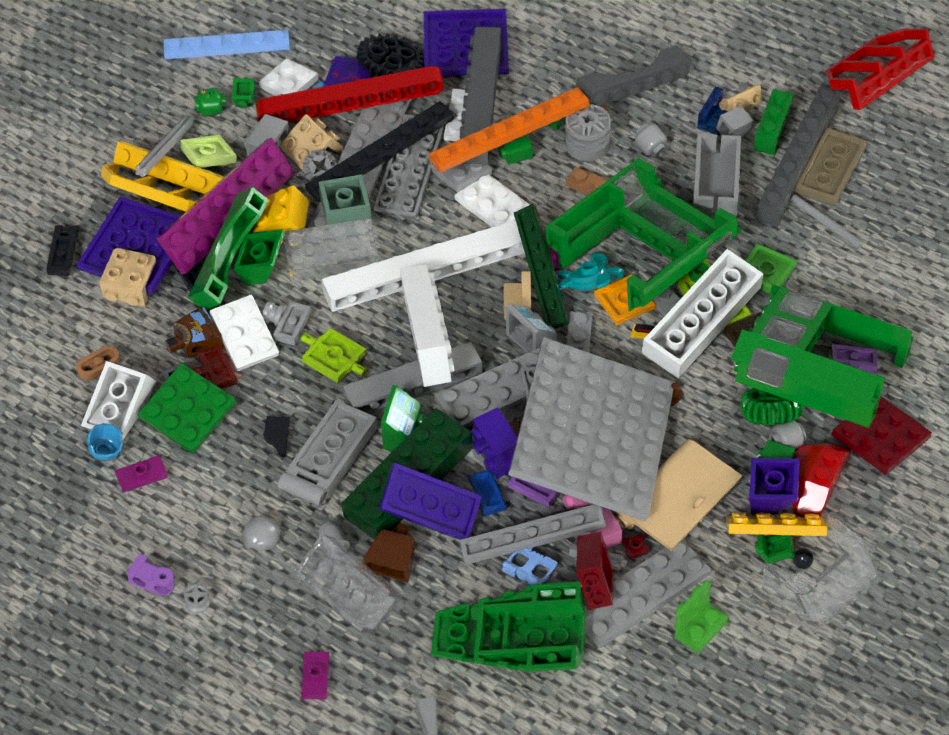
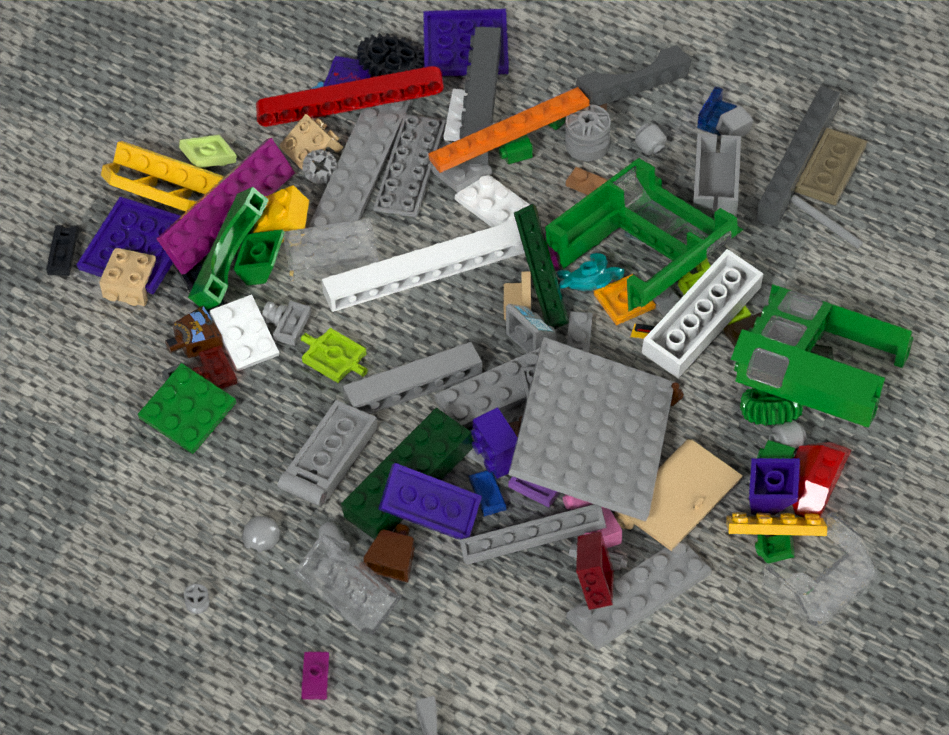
medium nougat plate [76,346,120,380] -> none
white slope [81,361,156,441] -> none
dark azure hair [87,423,123,461] -> none
magenta plate [115,455,168,493] -> none
medium lavender leg [127,554,175,595] -> none
light grey axle [135,114,194,177] -> none
light blue plate [164,30,290,59] -> none
green head [194,87,226,117] -> none
green bracket [231,78,255,108] -> none
light grey brick [244,114,289,156] -> none
white plate [259,58,319,96] -> none
black tile [264,416,290,457] -> none
black plate [305,101,454,202] -> none
sand green brick [319,175,372,232] -> none
green slope [381,385,425,451] -> none
white brick [400,264,454,387] -> none
green wedge [431,581,586,672] -> none
light blue piece [502,548,558,586] -> none
dark red plate [622,534,649,558] -> none
bright green bracket [674,580,729,654] -> none
green plate [688,262,709,283] -> none
tan hinge [719,84,762,111] -> none
bright green plate [745,244,797,294] -> none
green brick [754,89,794,156] -> none
black hinge [793,548,813,569] -> none
red plate [825,28,935,110] -> none
medium lavender plate [830,344,878,373] -> none
dark red plate [831,396,932,475] -> none

